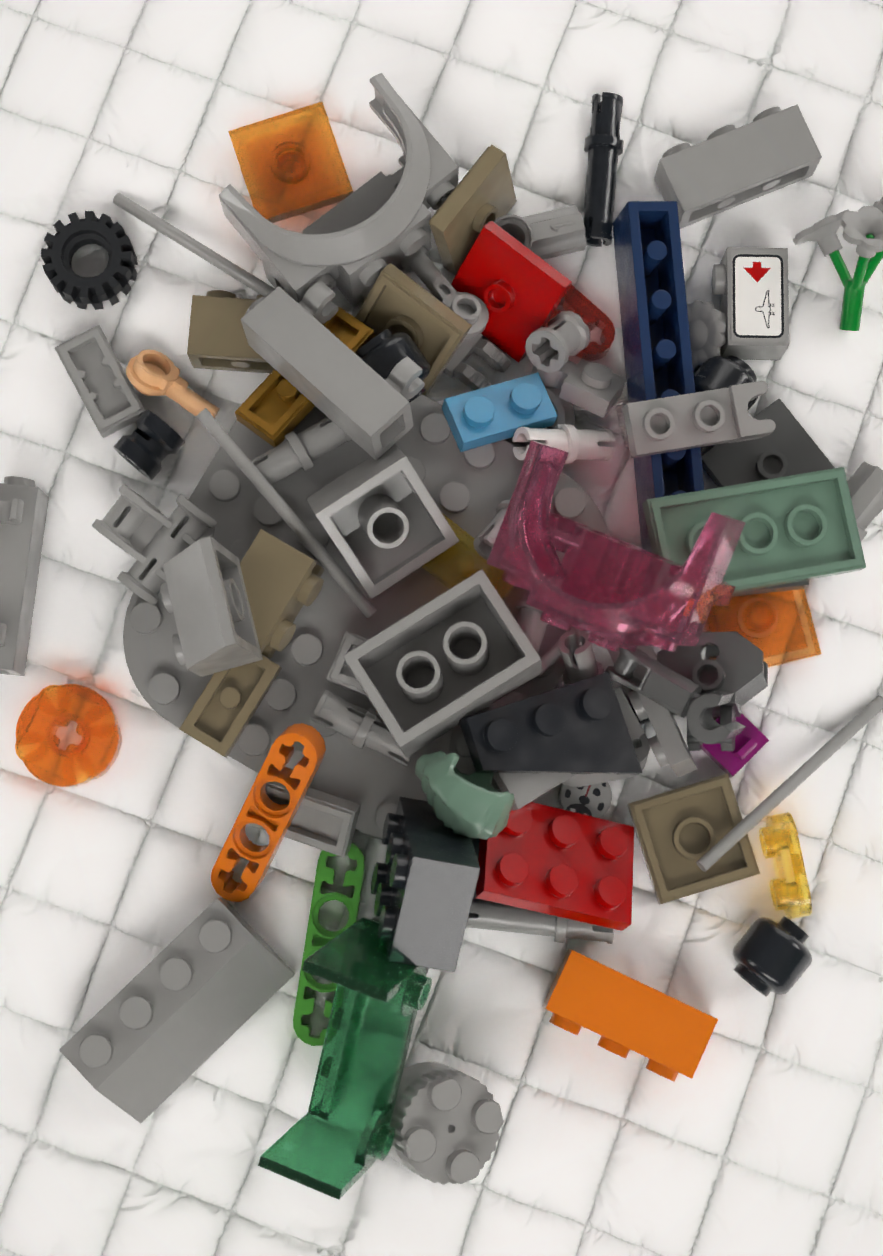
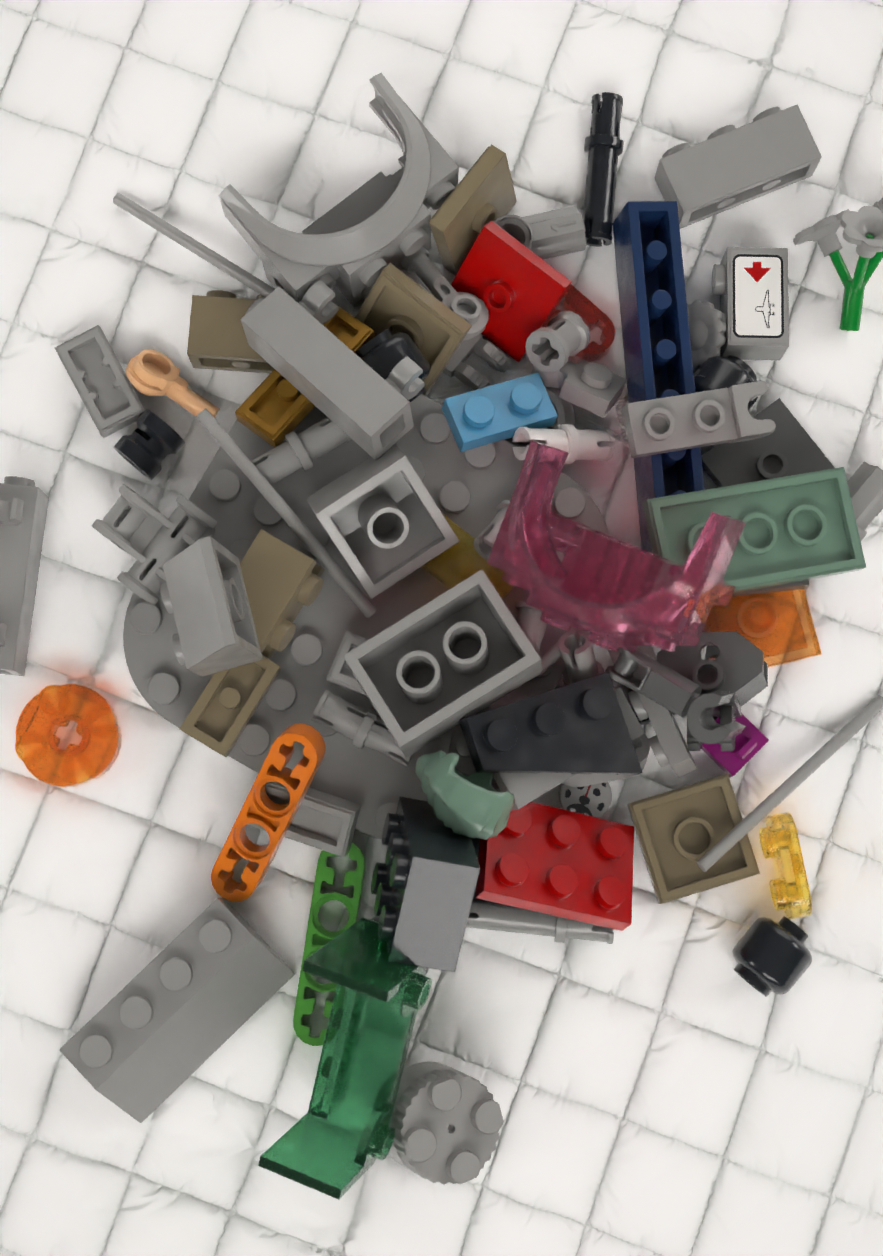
black tyre [41,211,138,310] -> none
clear orange plate [228,102,353,223] -> none
orange brick [542,948,718,1082] -> none

